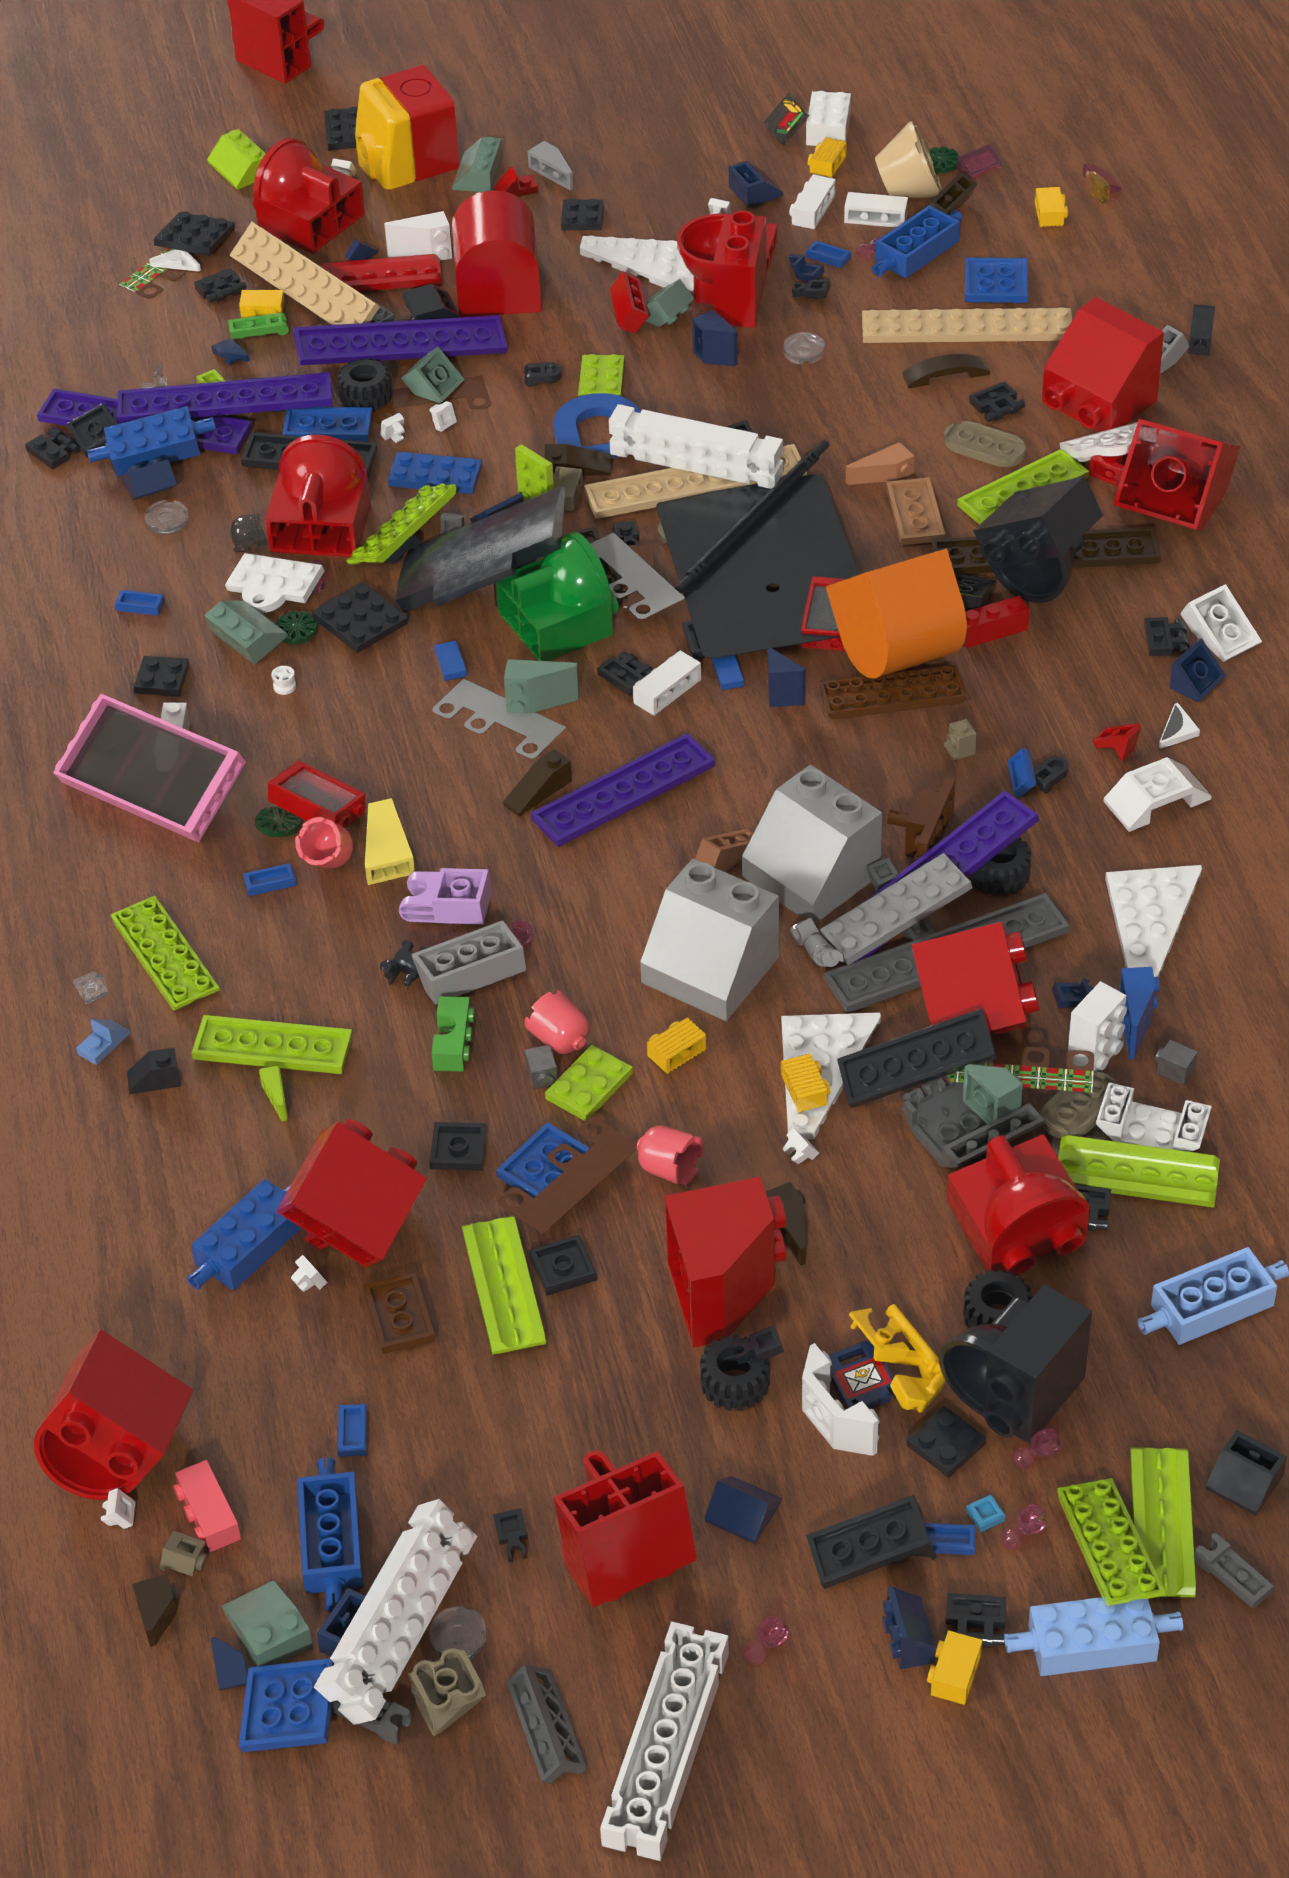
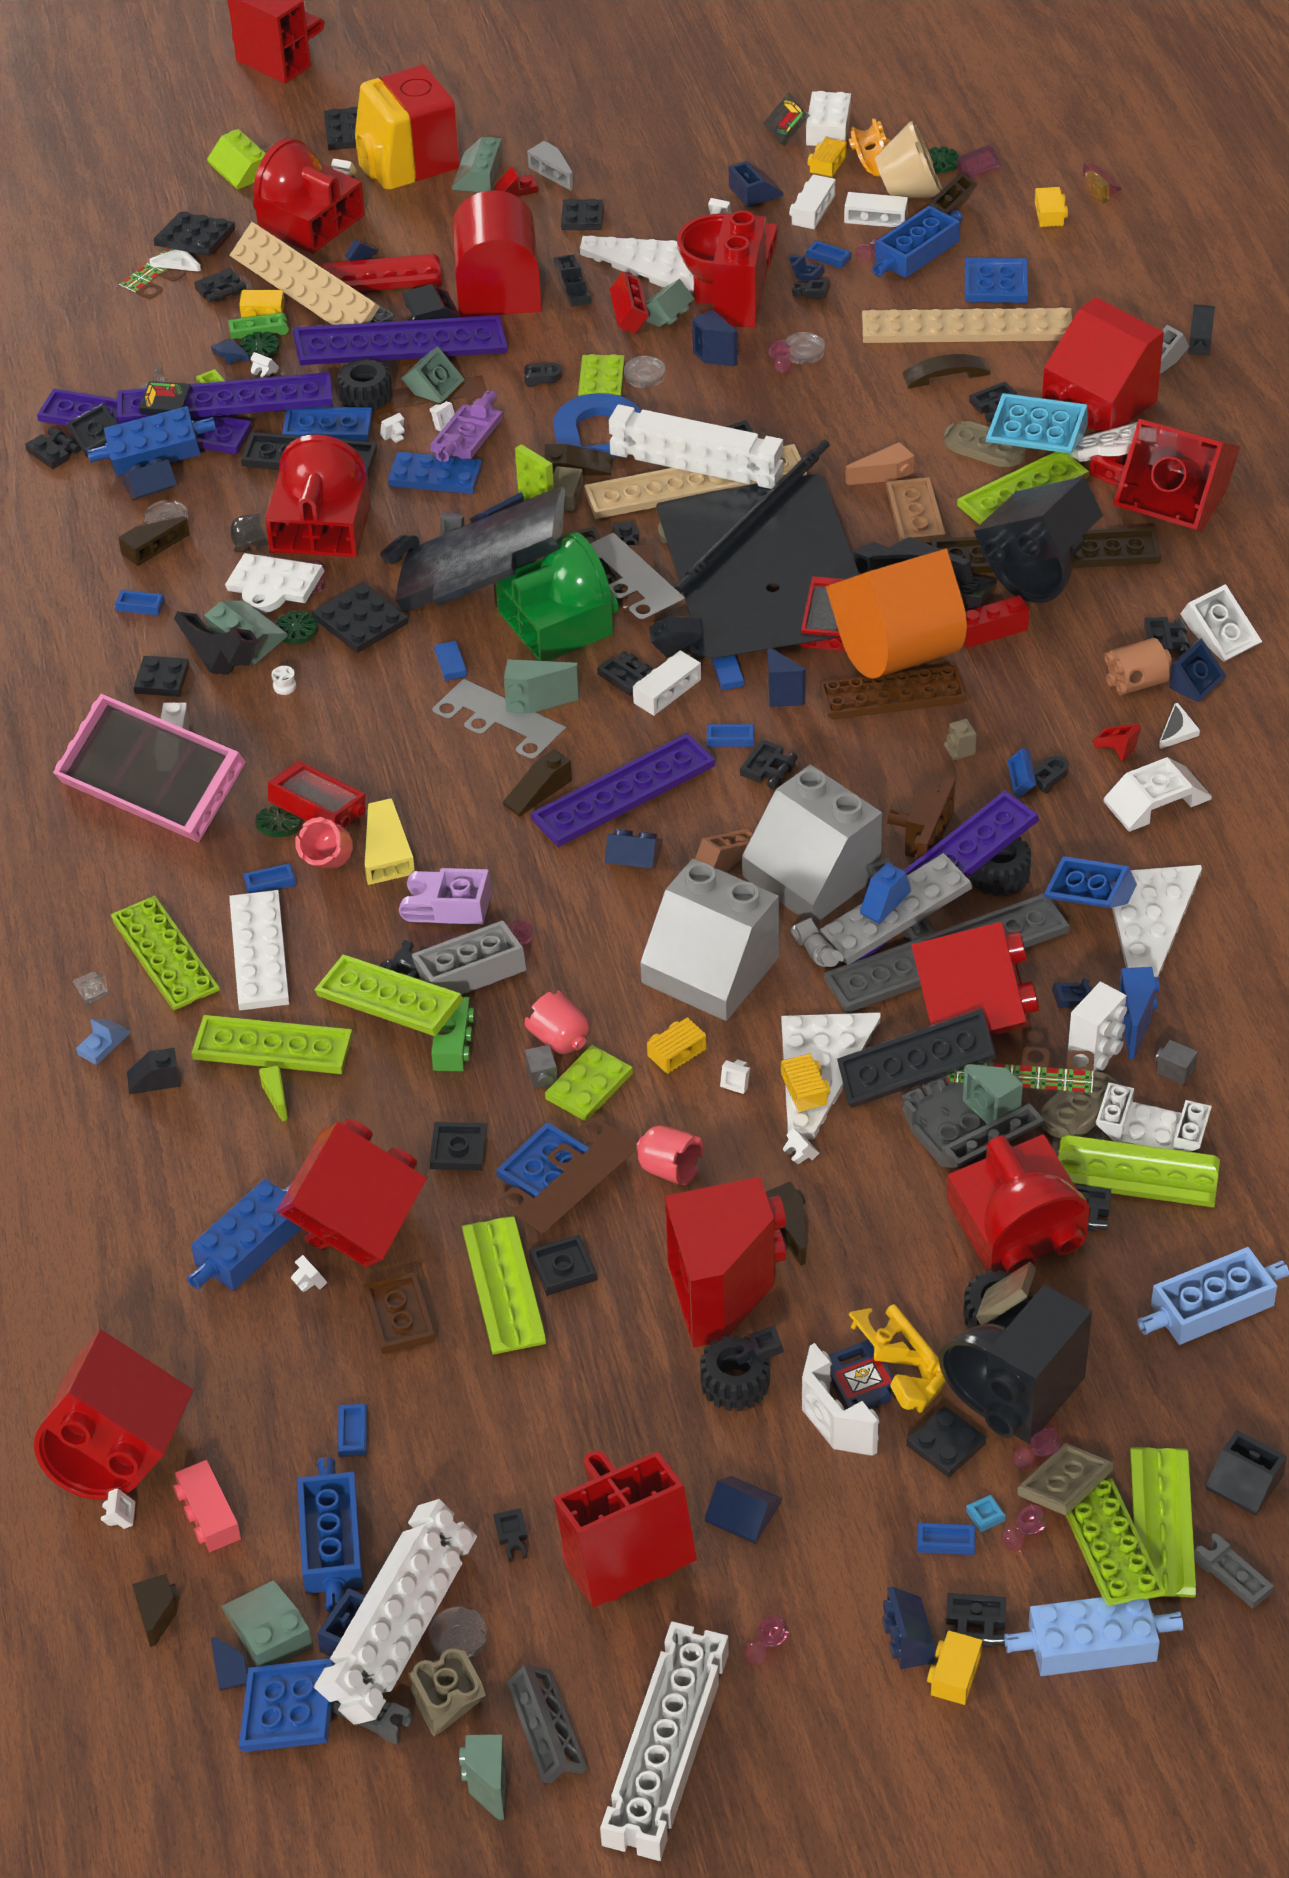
dark tan brick [159,1531,207,1576] -> none
lime plate [346,484,456,565] -> none
white slope [384,211,452,261] -> none
black plate [806,1495,937,1589] -> none
none -> dark brown slope [118,516,190,566]
none -> tile [139,381,191,415]
none -> black arch [174,611,260,675]
none -> white plate [229,890,289,1011]
none -> dark green wheel [240,332,279,359]
none -> white tile [250,352,279,378]
none -> lime plate [314,954,463,1036]
none -> medium lavender plate [430,390,503,462]
none -> sand green slope [459,1735,506,1820]
none -> black slope [553,255,591,307]
none -> dark blue slope [604,829,663,868]
none -> clear tile [624,356,666,388]
none -> black slope [649,616,704,658]
none -> blue tile [707,724,754,747]
none -> white tile [720,1059,750,1094]
none -> black plate [740,739,798,789]
none -> clear pink plate [769,340,791,373]
none -> light orange piece [849,118,891,177]
none -> black arch [854,537,973,585]
none -> blue slope [860,863,911,925]
none -> dark tan tile [976,1261,1036,1325]
none -> medium azure slope [986,393,1088,454]
none -> dark tan tile [1017,1443,1113,1516]
none -> blue slope [1044,856,1137,908]
none -> nougat cylinder [1104,638,1172,695]

